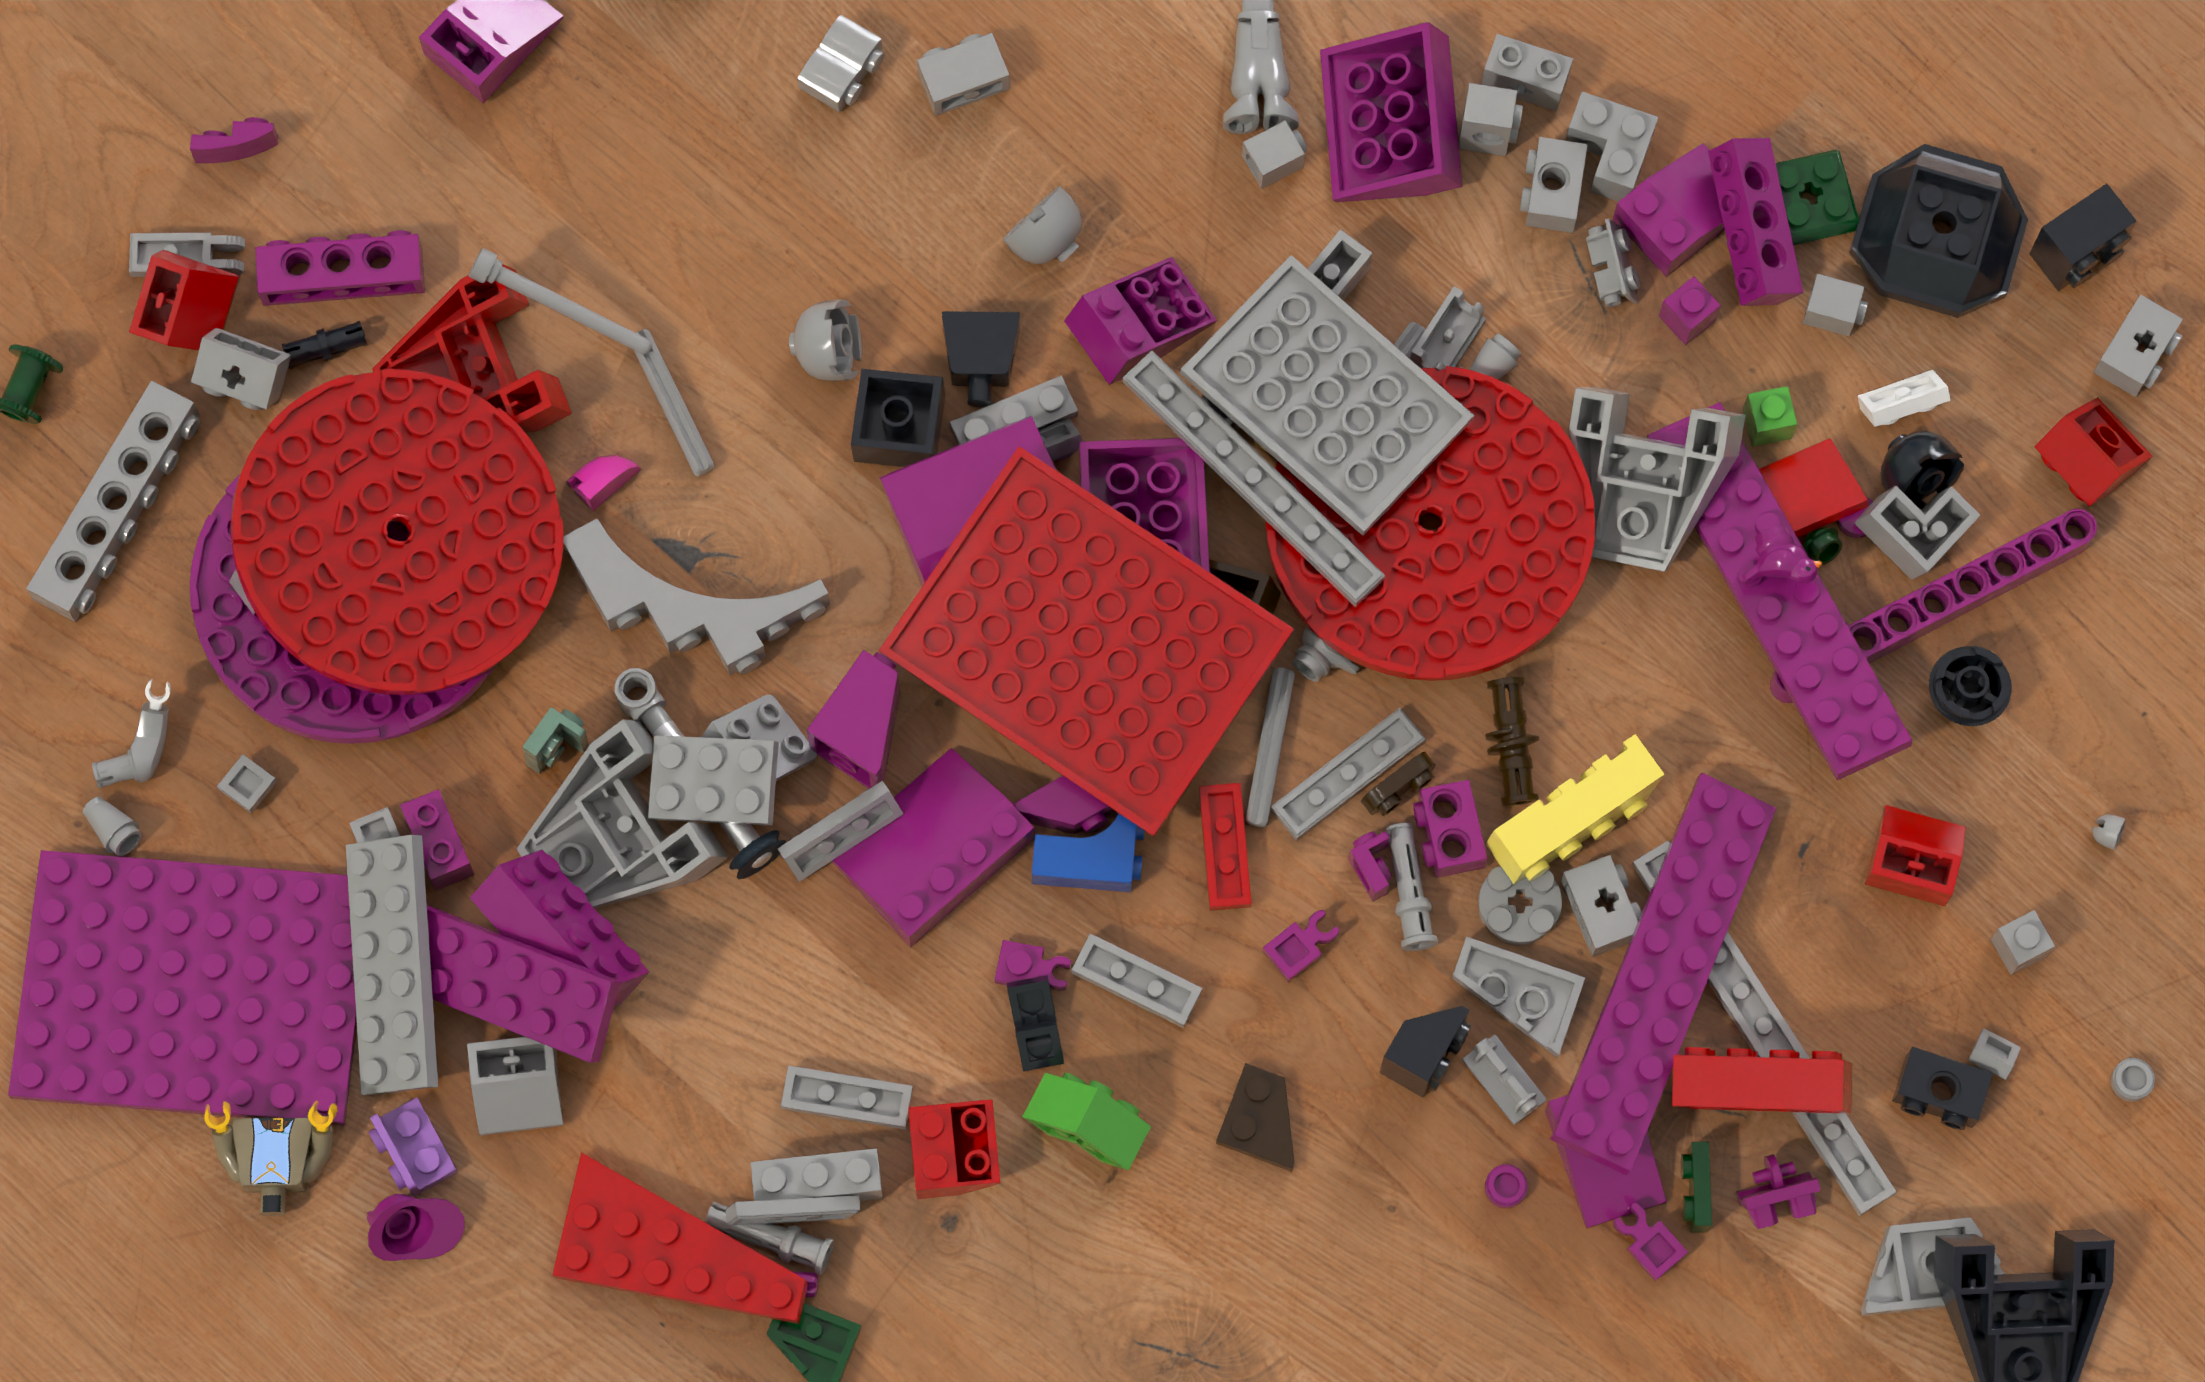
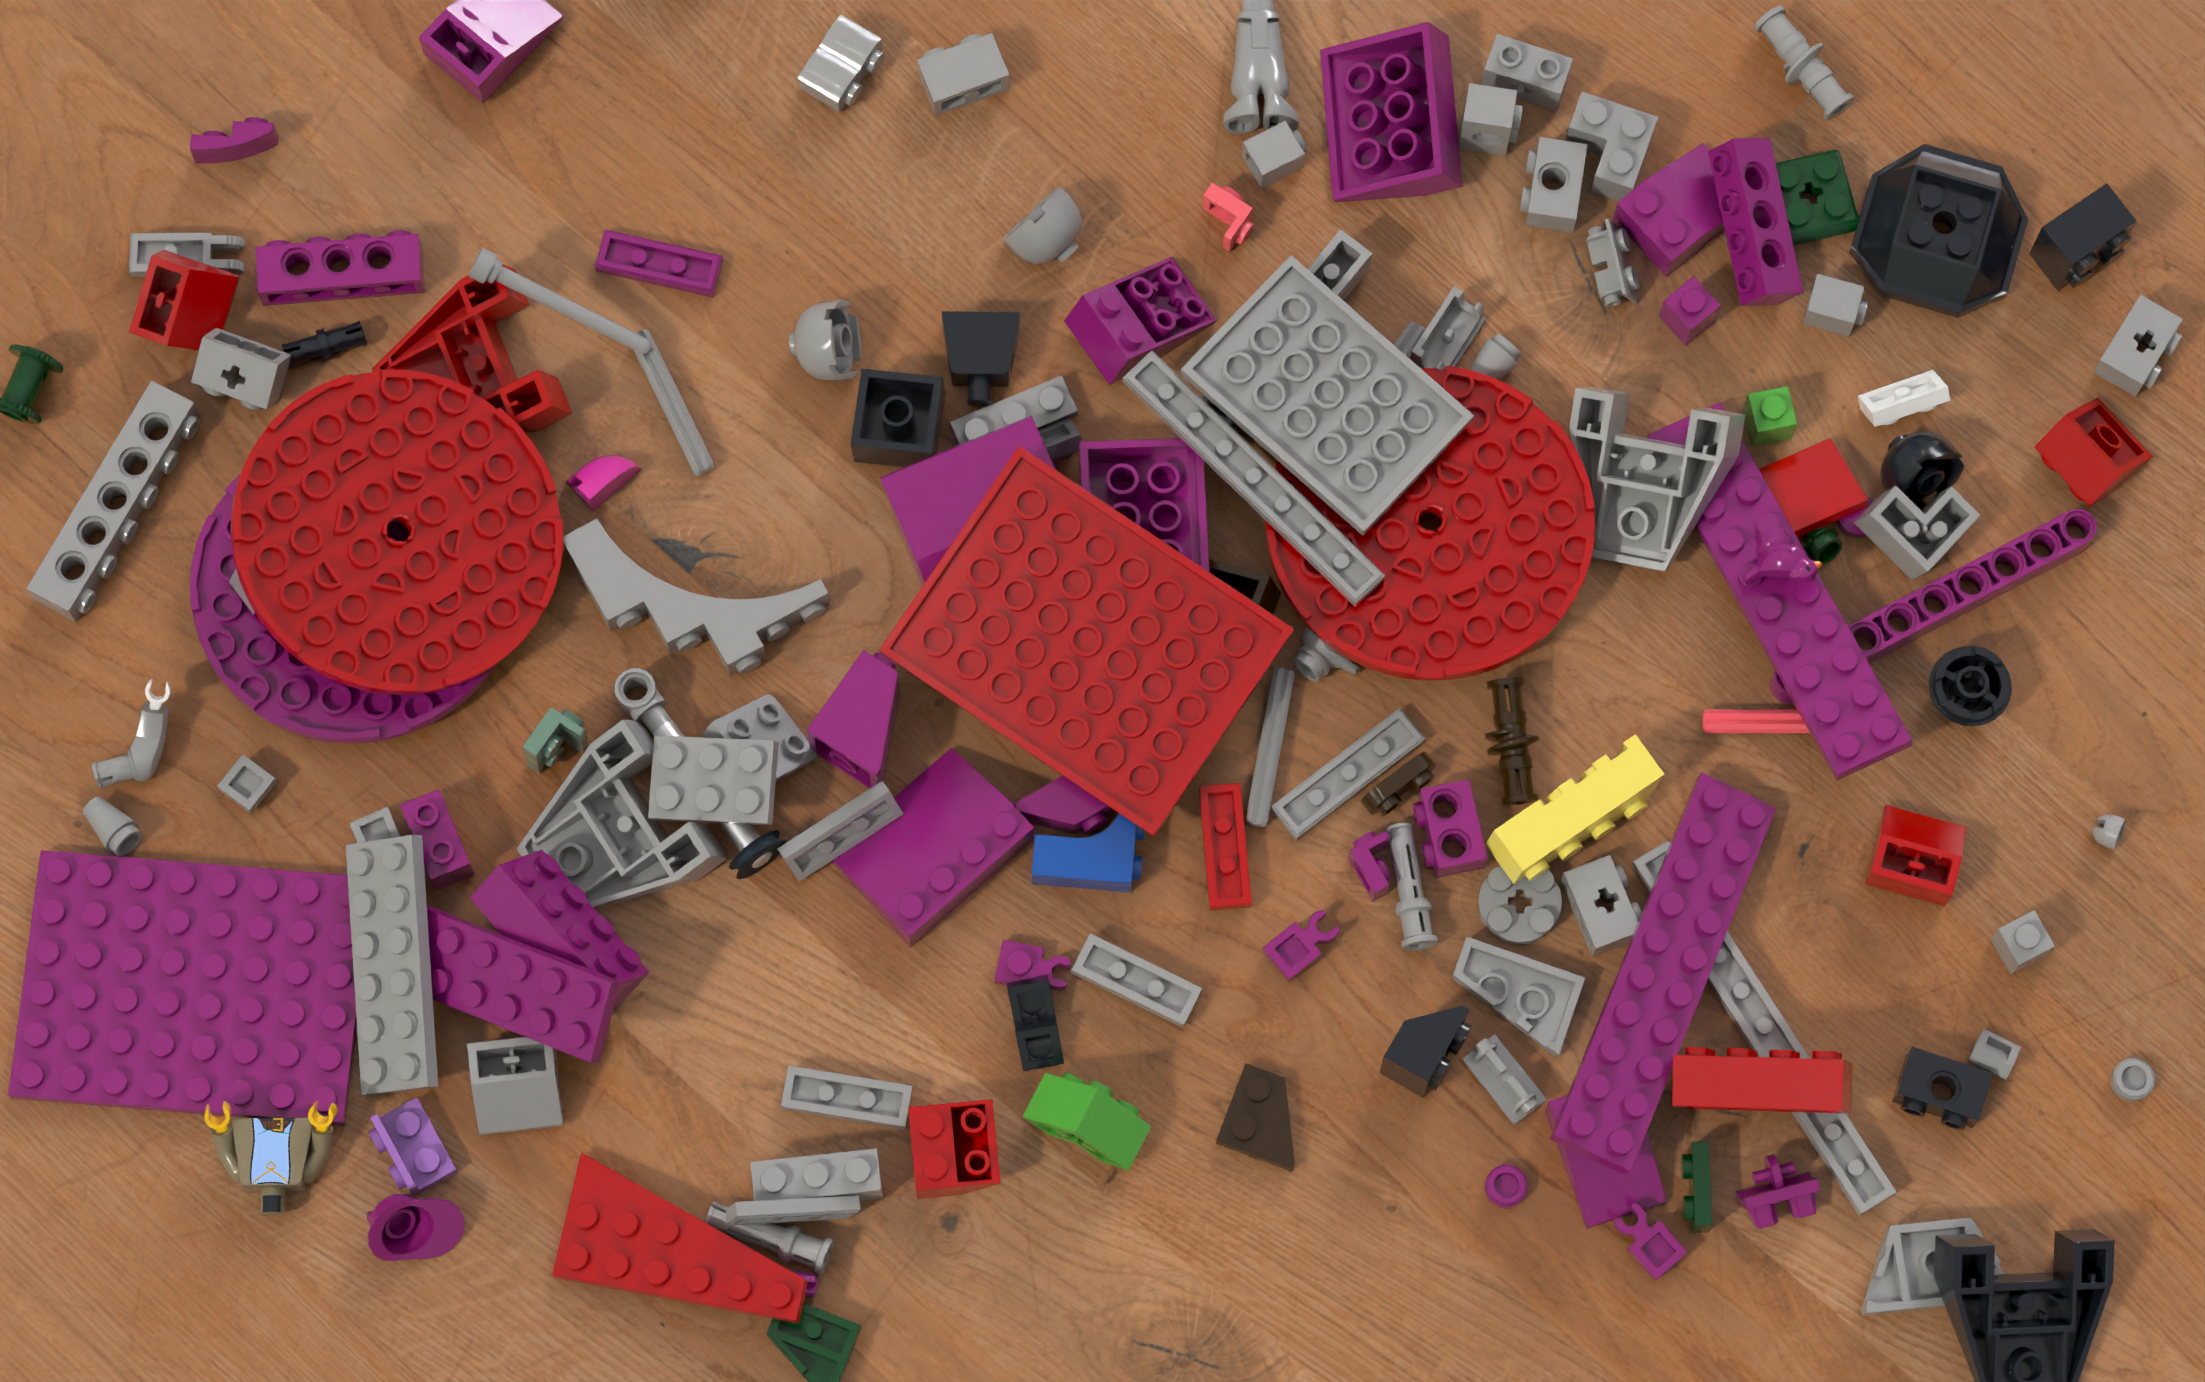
none -> magenta tile [595,230,723,297]
none -> coral bracket [1202,183,1254,252]
none -> coral axle [1702,709,1810,733]
none -> light grey piece [1754,5,1855,121]

